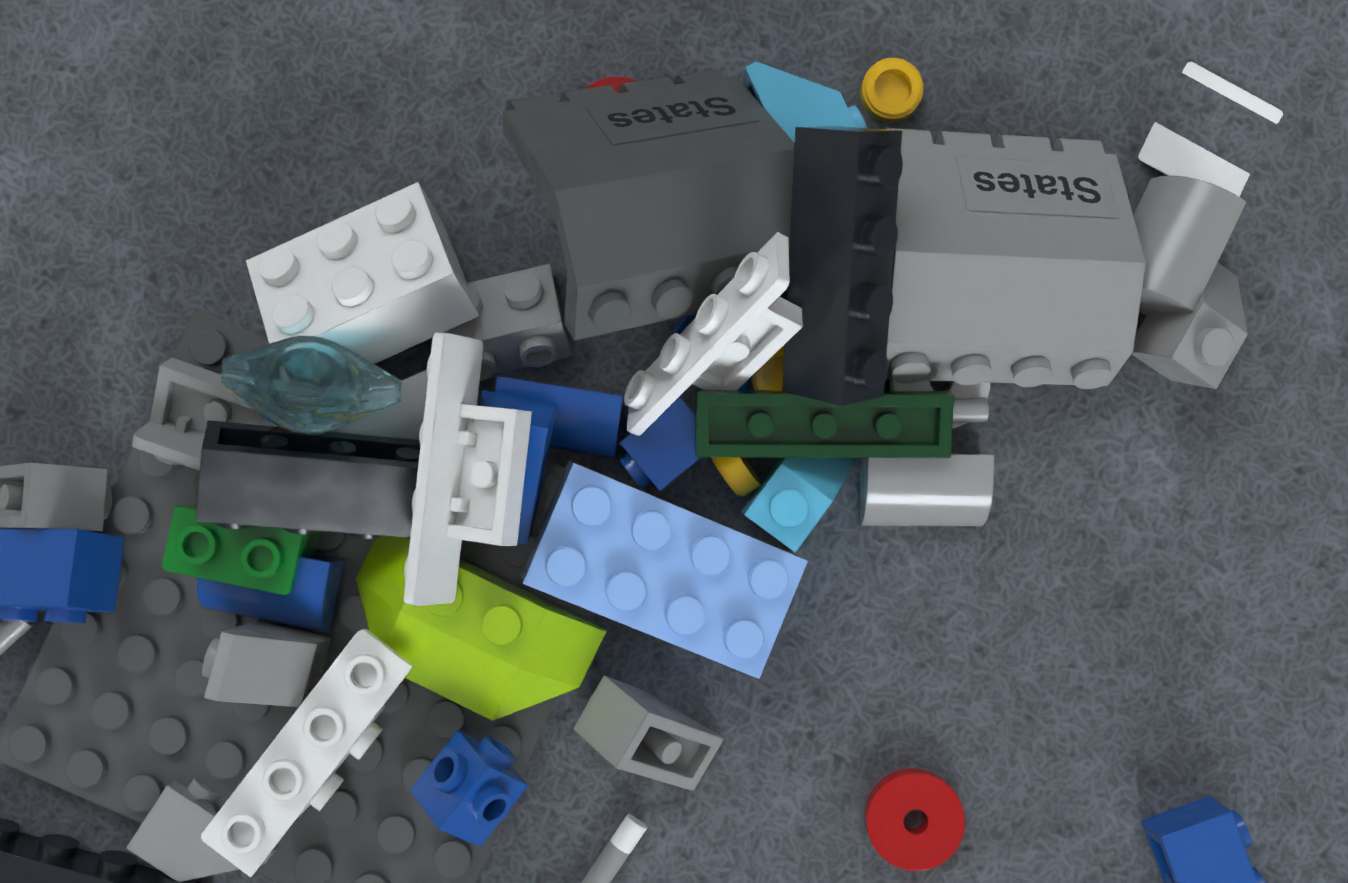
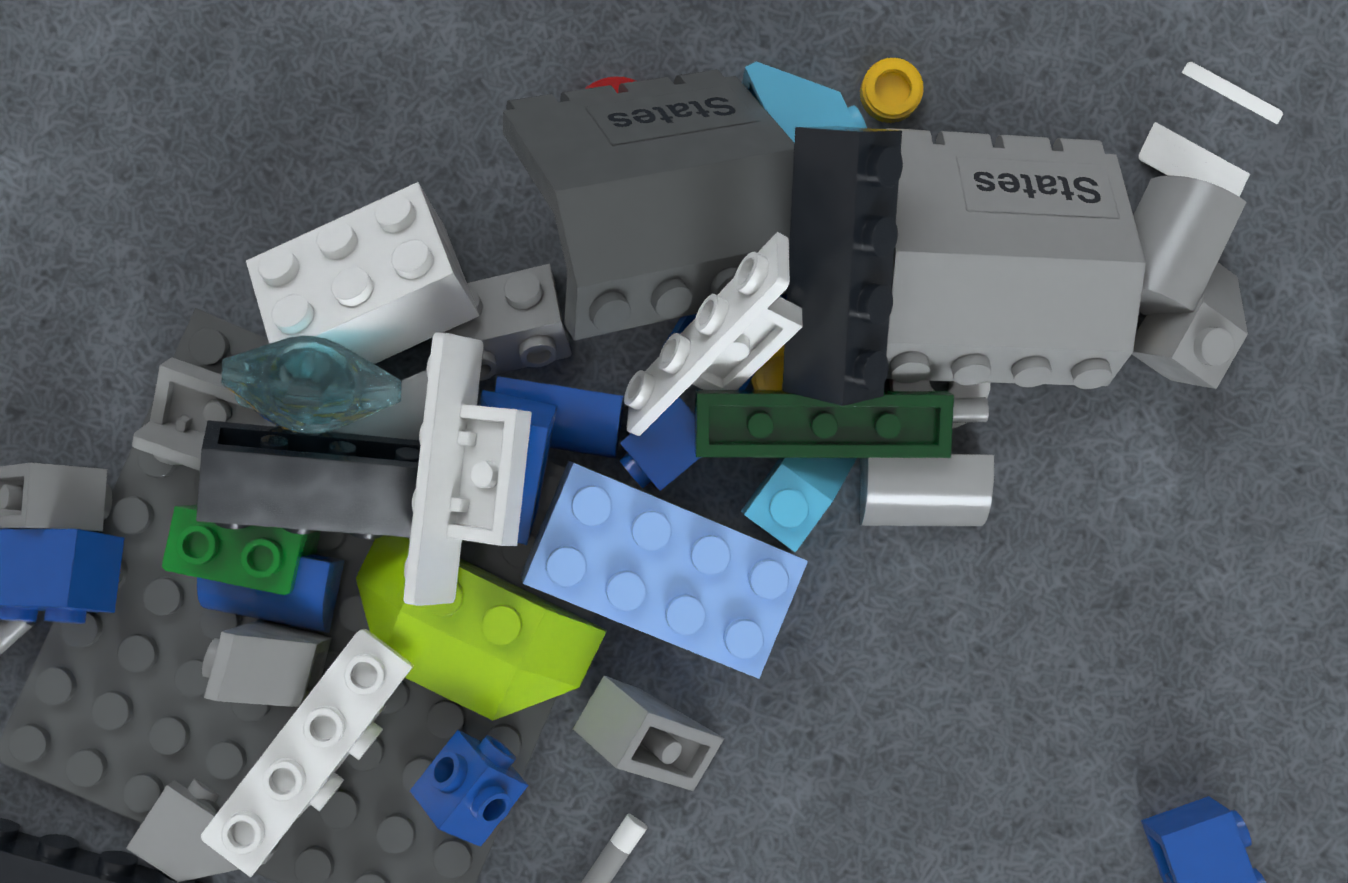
yellow tile [711,457,761,497] -> none
red piece [864,768,965,871] -> none

